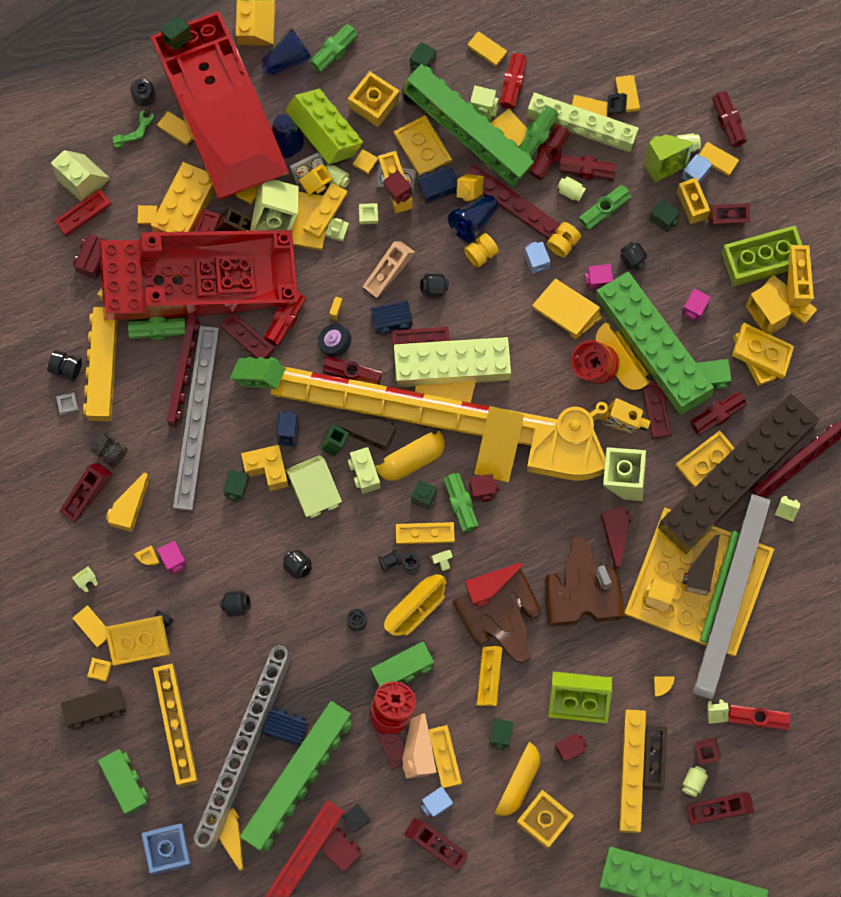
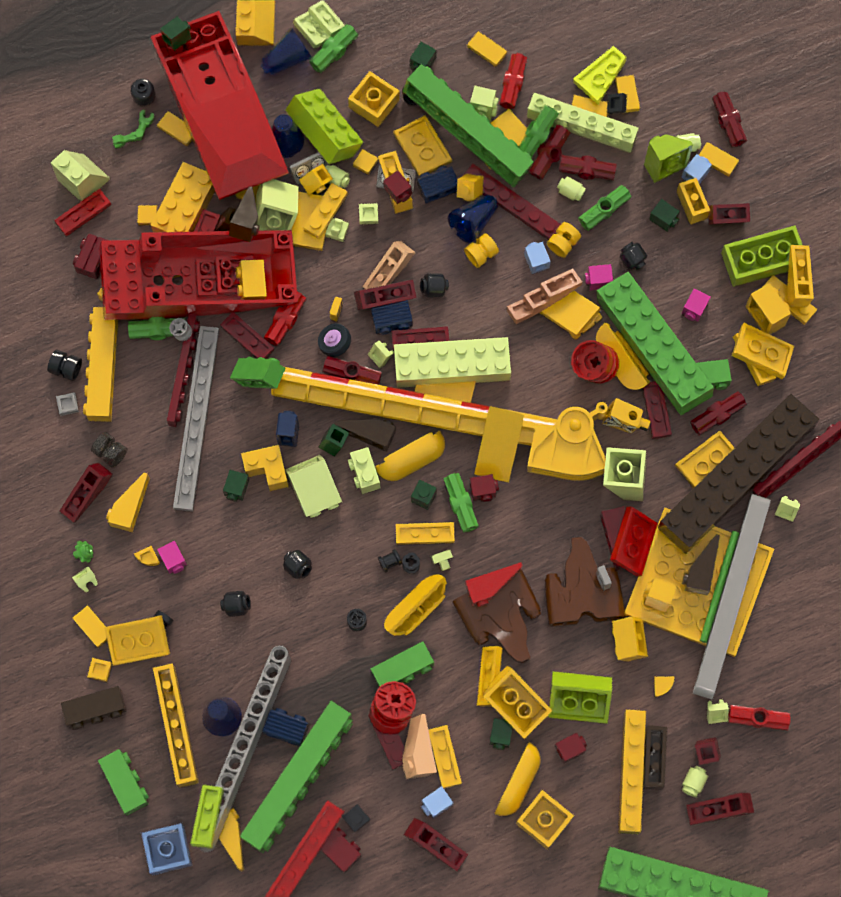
none -> bright green plant [73,541,93,563]
none -> light grey wheel [169,318,192,341]
none -> lime tile [191,785,224,849]
none -> clear blue cone [202,697,242,737]
none -> dark brown slope [229,187,260,242]
none -> yellow brick [236,260,267,300]
none -> yellowish green slope [293,0,345,49]
none -> dark red slope [354,280,417,310]
none -> yellowish green tile [368,341,394,368]
none -> yellow slope [483,666,552,739]
none -> nougat slope [507,269,583,324]
none -> neon yellow wing [573,46,626,104]
none -> red plate [610,506,658,576]
none -> yellow brick [612,616,648,661]

